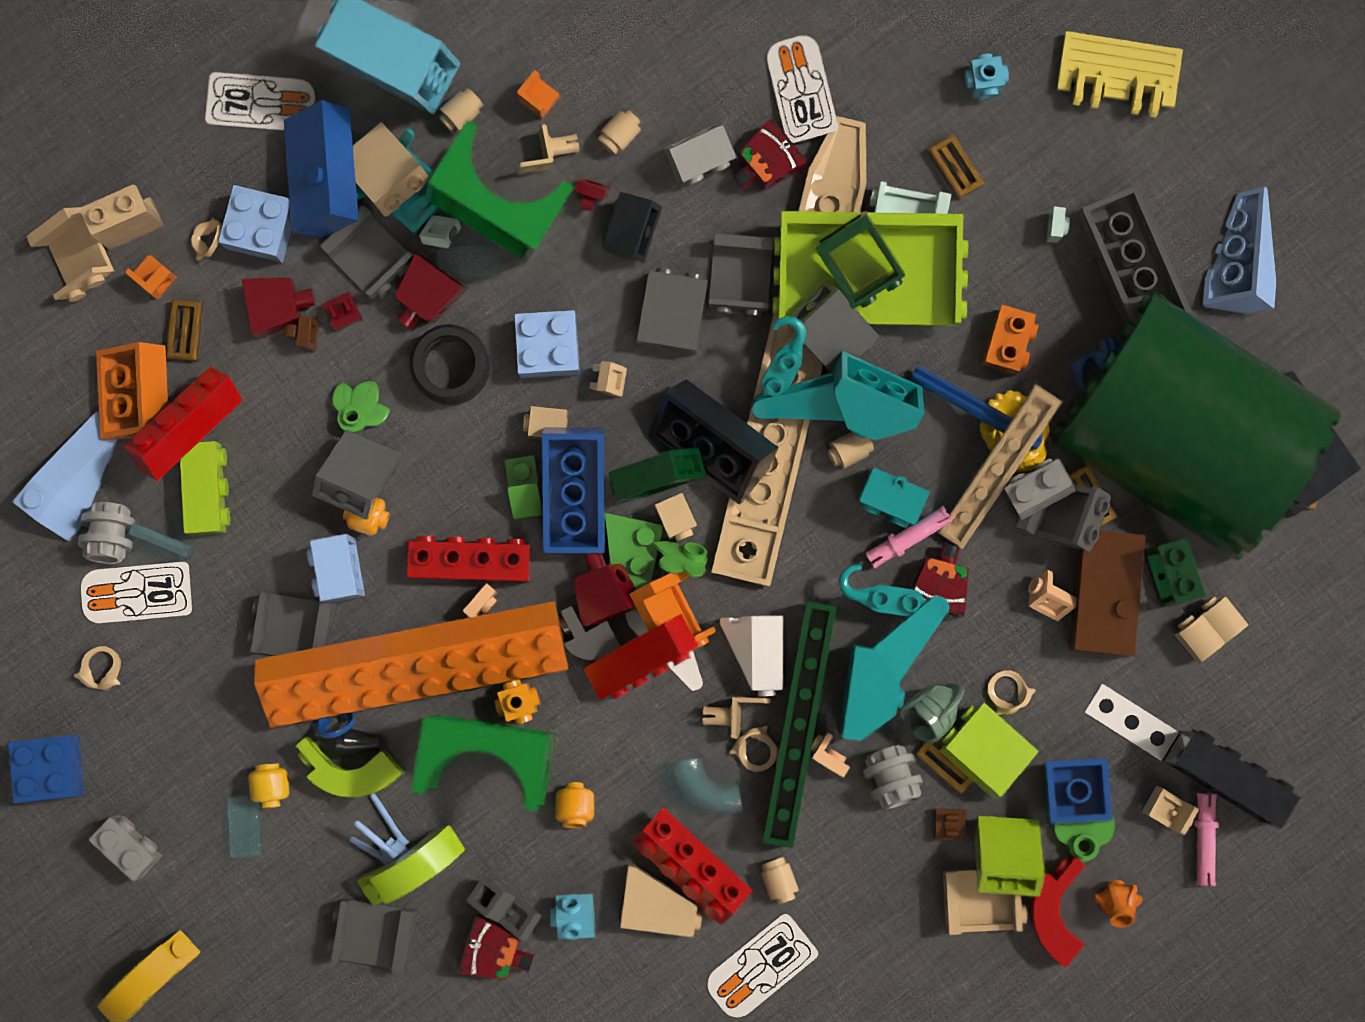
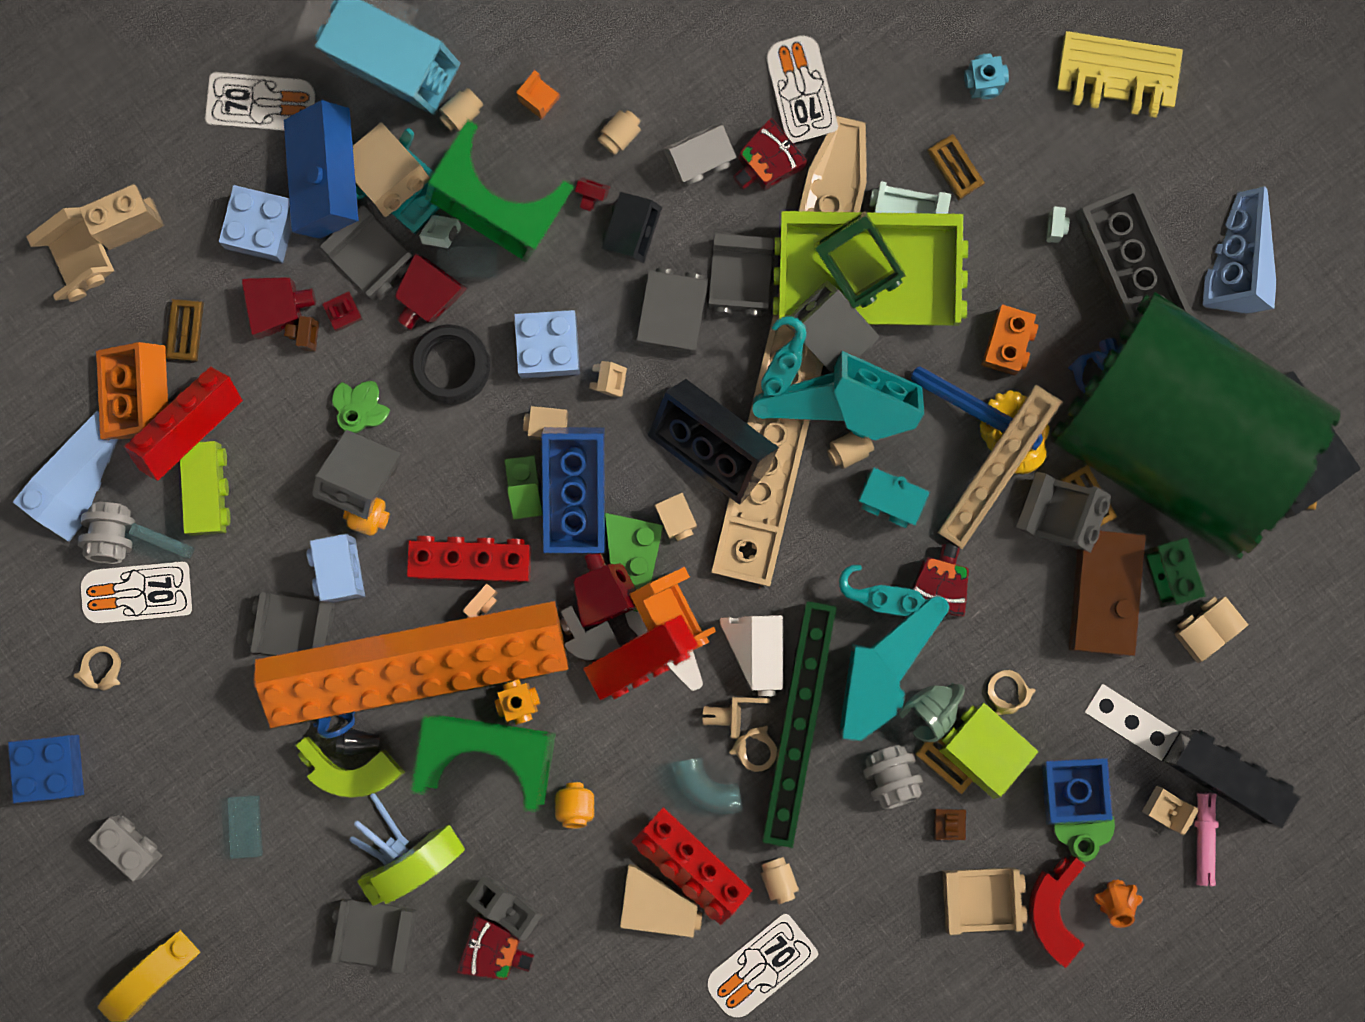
orange panel [125,255,177,299] -> none
tan piece [191,217,223,261] -> none
yellow head [248,763,290,808] -> none
tan bracket [517,124,579,175] -> none
medium azure brick [550,894,595,940] -> none
dark green window [609,448,707,501] -> none
bright green plate [653,541,708,577] -> none
light nougat bracket [810,732,850,777] -> none
bright pink pin [866,506,953,569] -> none
lime brick [974,816,1044,896] -> none
light grey brick [1005,459,1075,520] -> none
light nougat bracket [1028,570,1077,622] -> none

